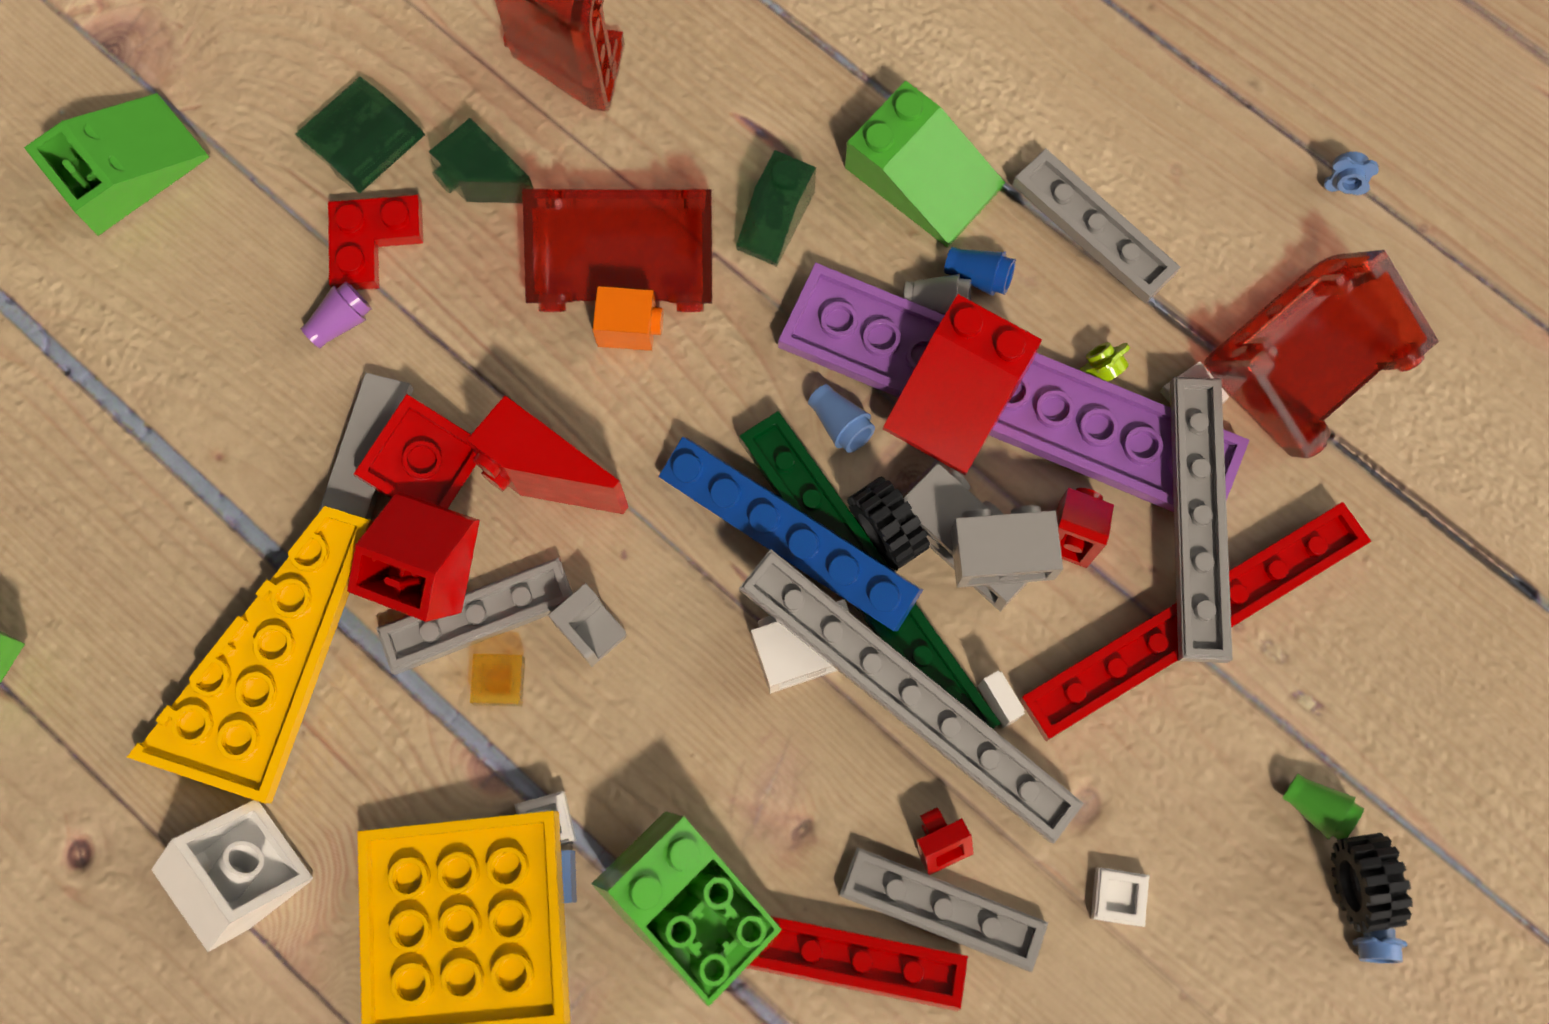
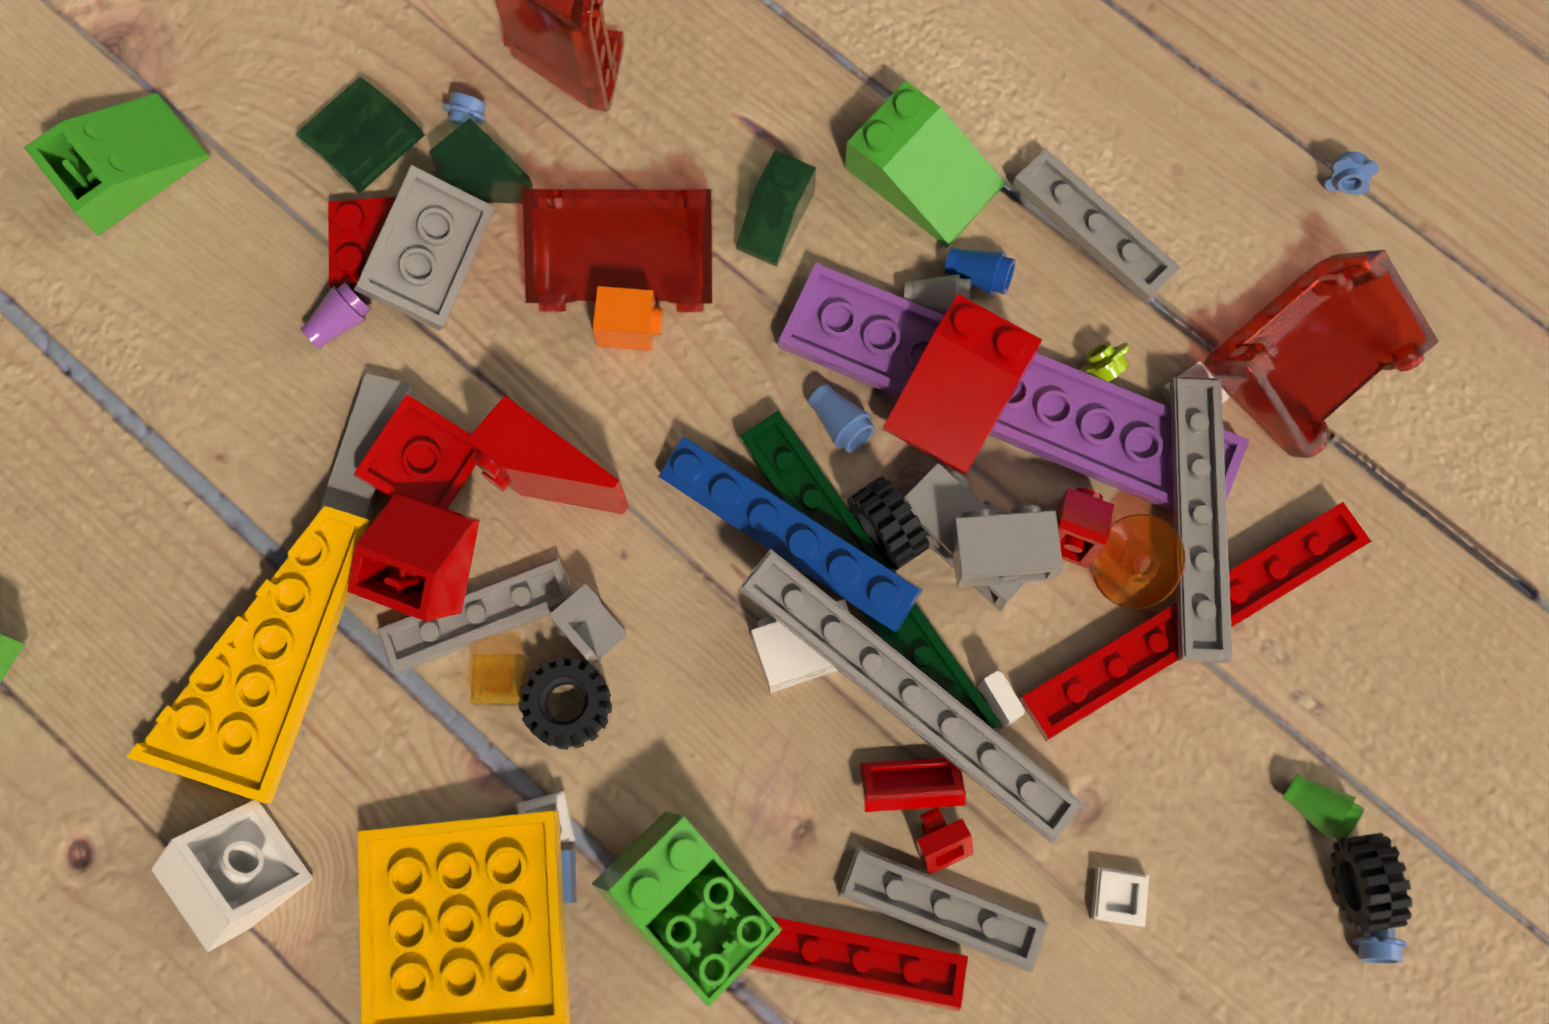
none -> light grey plate [354,165,495,331]
none -> medium blue plate [443,92,486,130]
none -> black tyre [518,656,612,750]
none -> red tile [860,758,966,812]
none -> clear orange dish [1091,514,1186,609]

